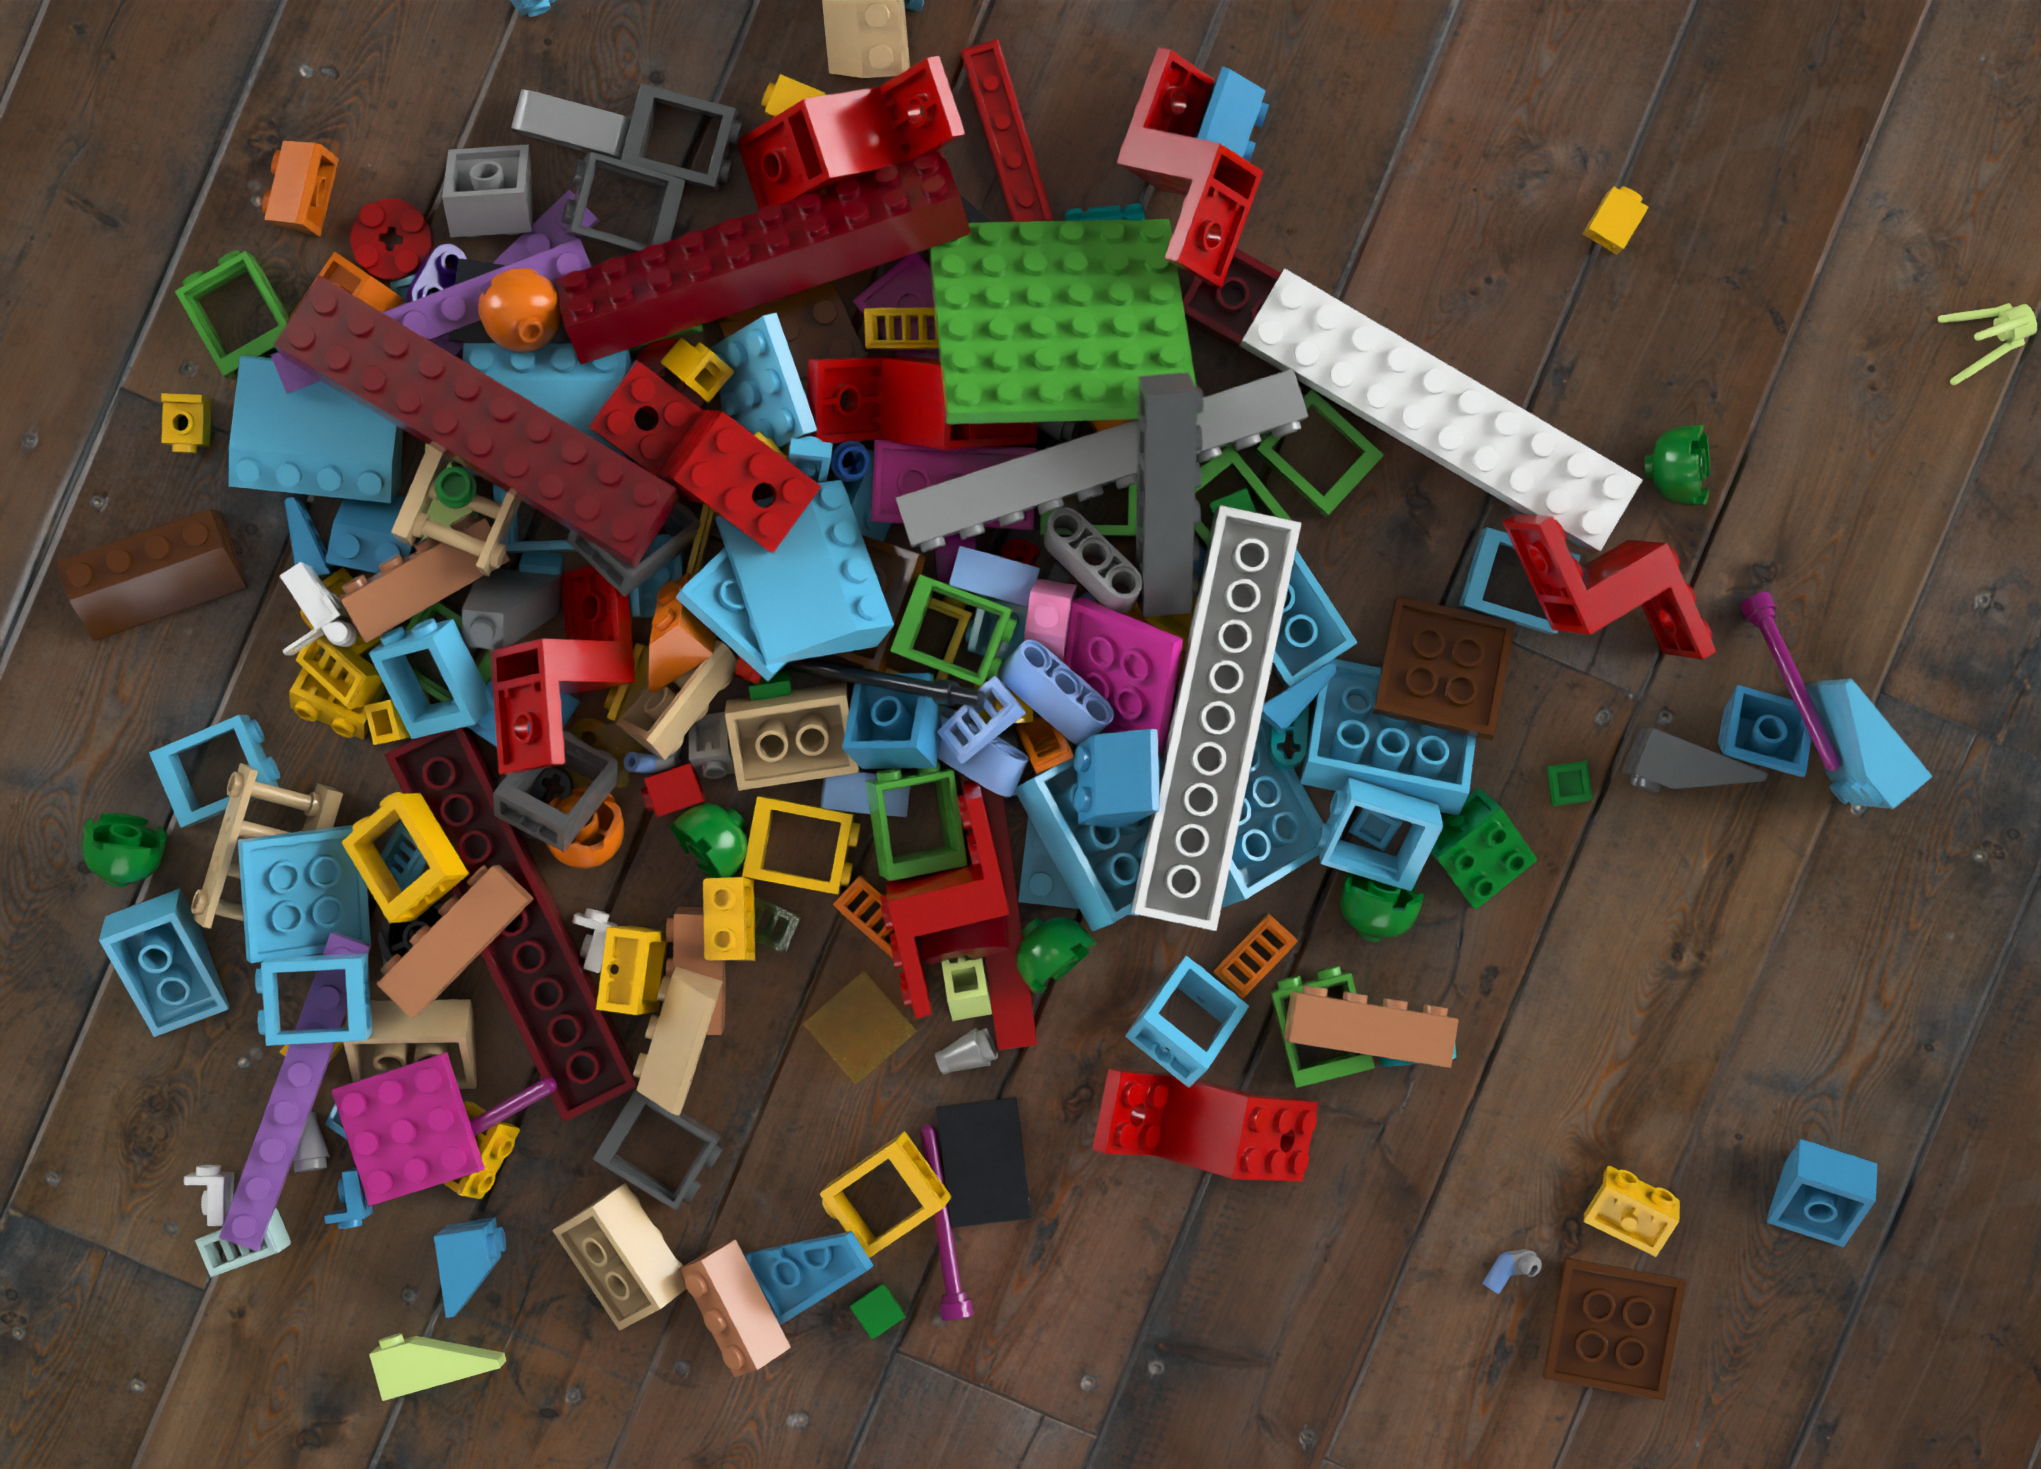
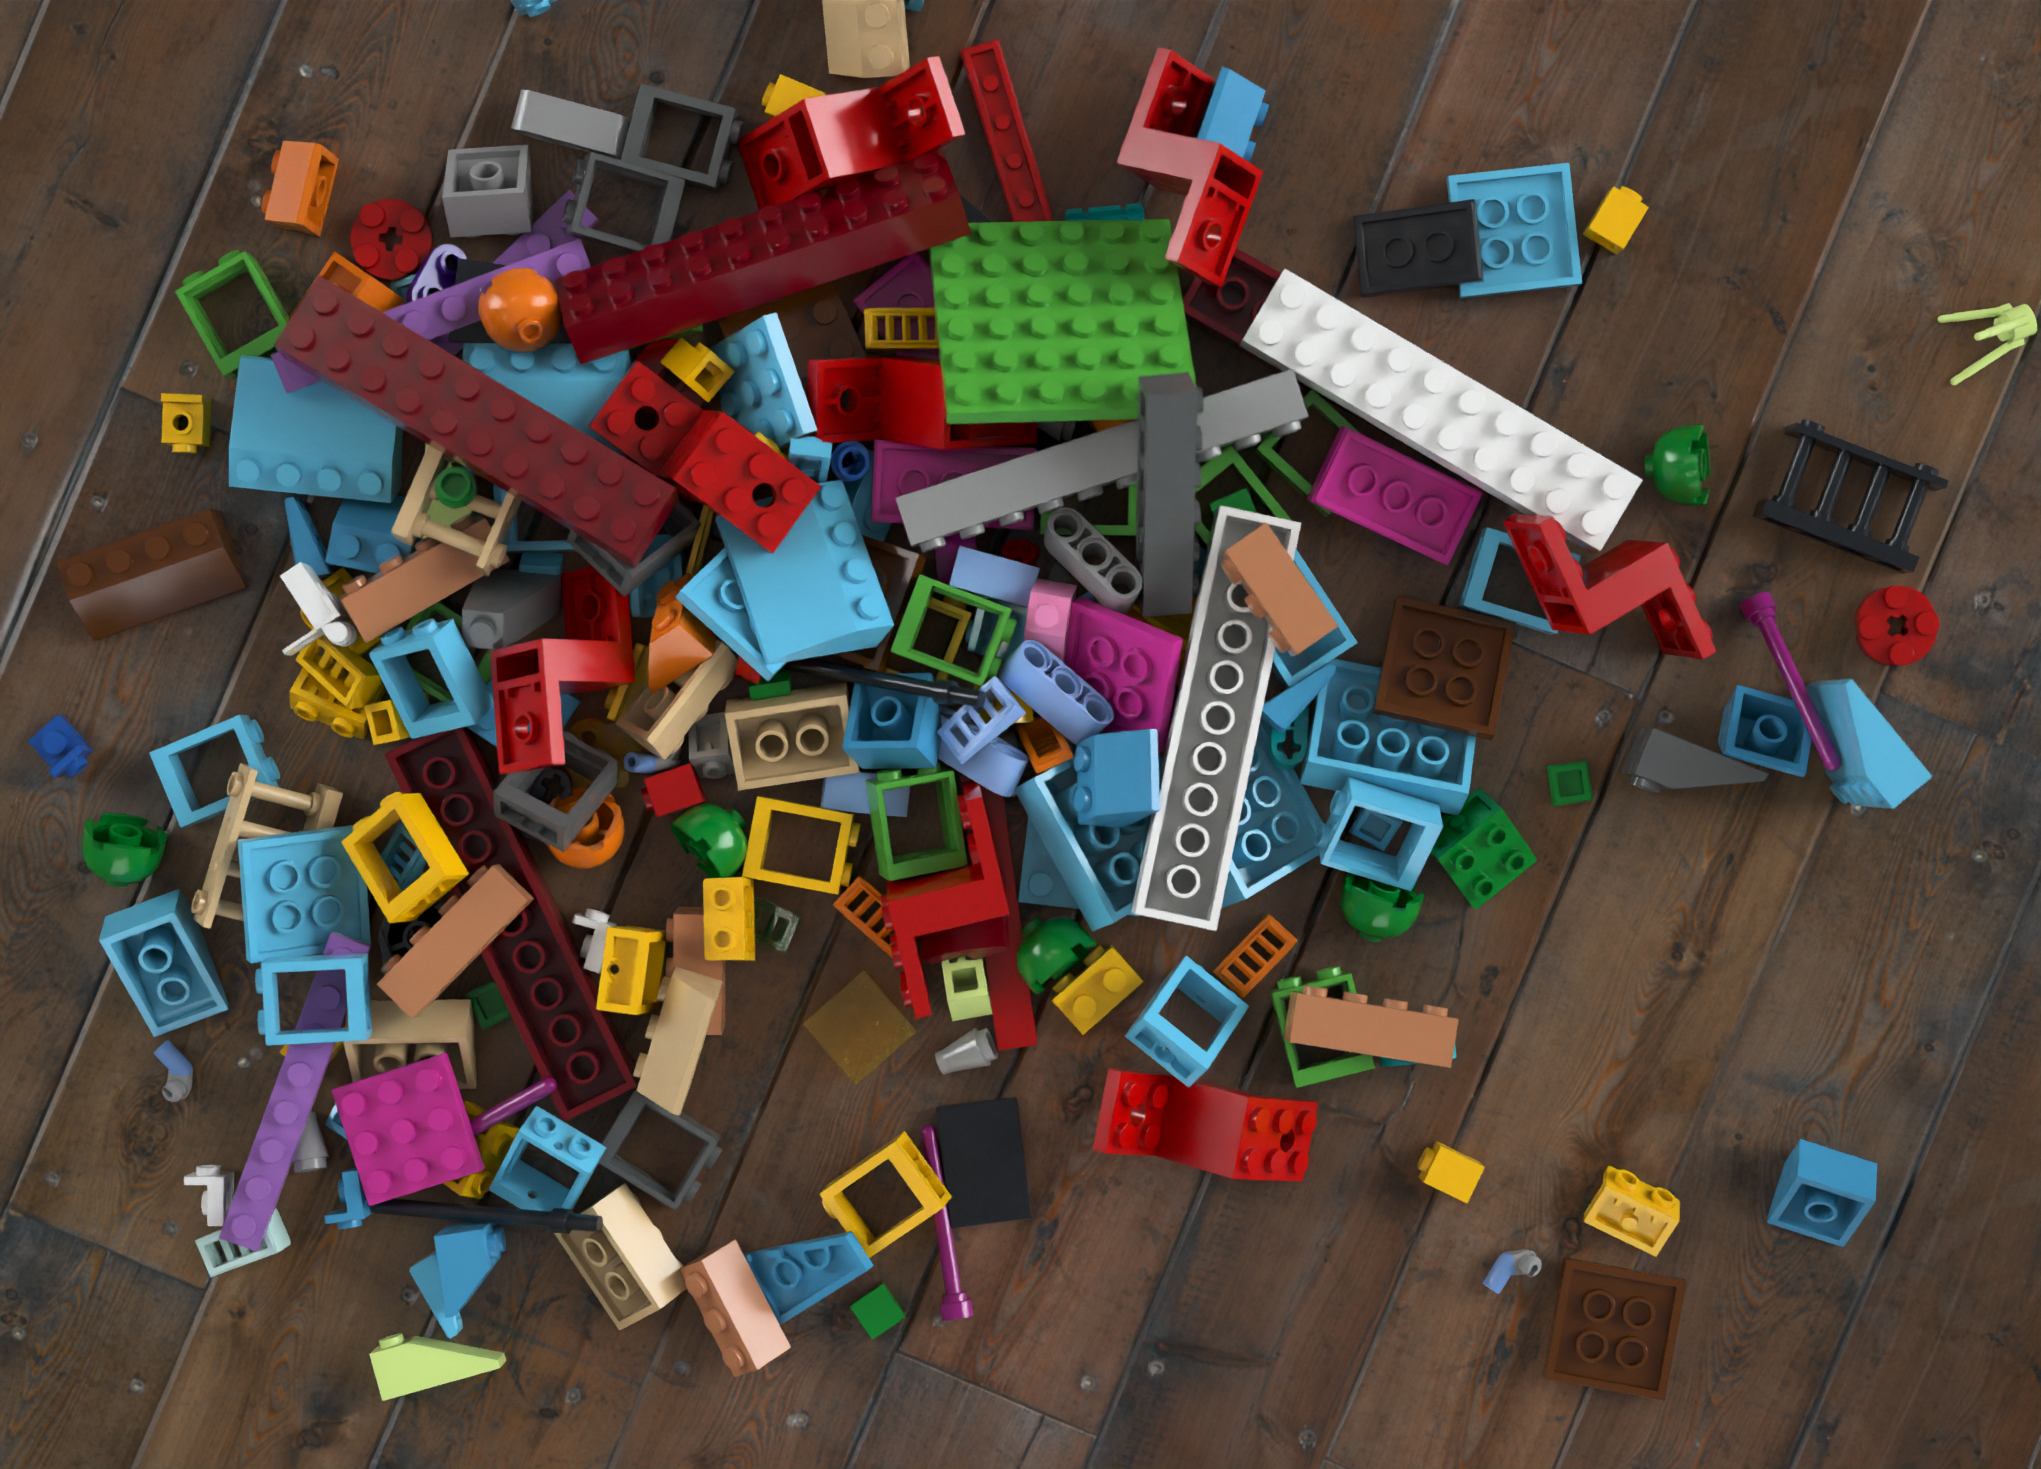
none -> blue bracket [28,714,94,778]
none -> arm [154,1040,193,1102]
none -> black bar [371,1199,603,1234]
none -> medium azure slope [409,1251,463,1339]
none -> green tile [464,980,511,1030]
none -> medium azure window [489,1106,607,1212]
none -> yellow bracket [1051,945,1144,1035]
none -> nougat brick [1221,522,1338,657]
none -> dark pink tile [1306,425,1483,566]
none -> black tile [1353,199,1484,298]
none -> yellow brick [1417,1141,1485,1203]
none -> medium azure plate [1446,163,1582,299]
none -> black fence [1753,419,1949,574]
none -> red plate [1854,585,1940,666]

